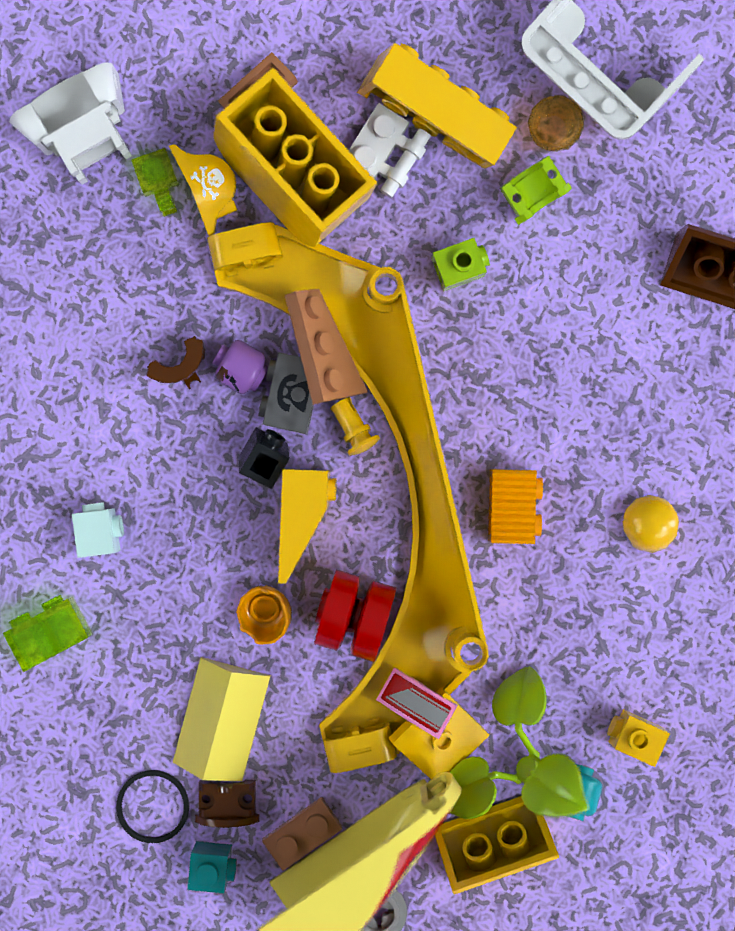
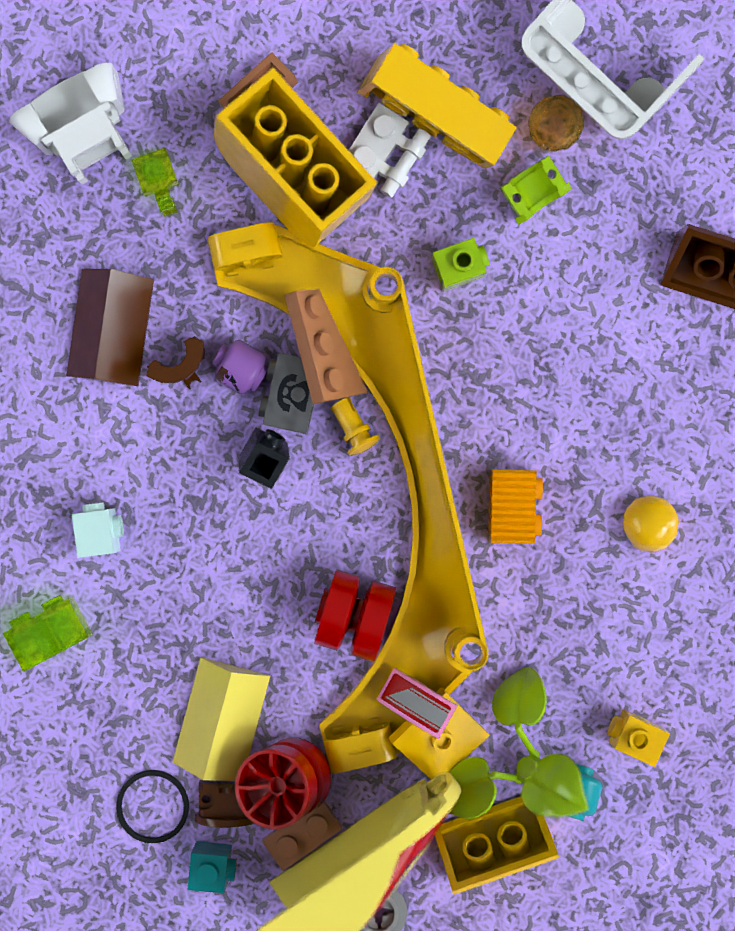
yellow hat [169,144,237,236] -> none
light orange hair [236,585,292,645] -> none
yellow slope [278,469,337,584] -> none
none -> slope [66,269,154,387]
none -> red wheel [235,738,331,830]

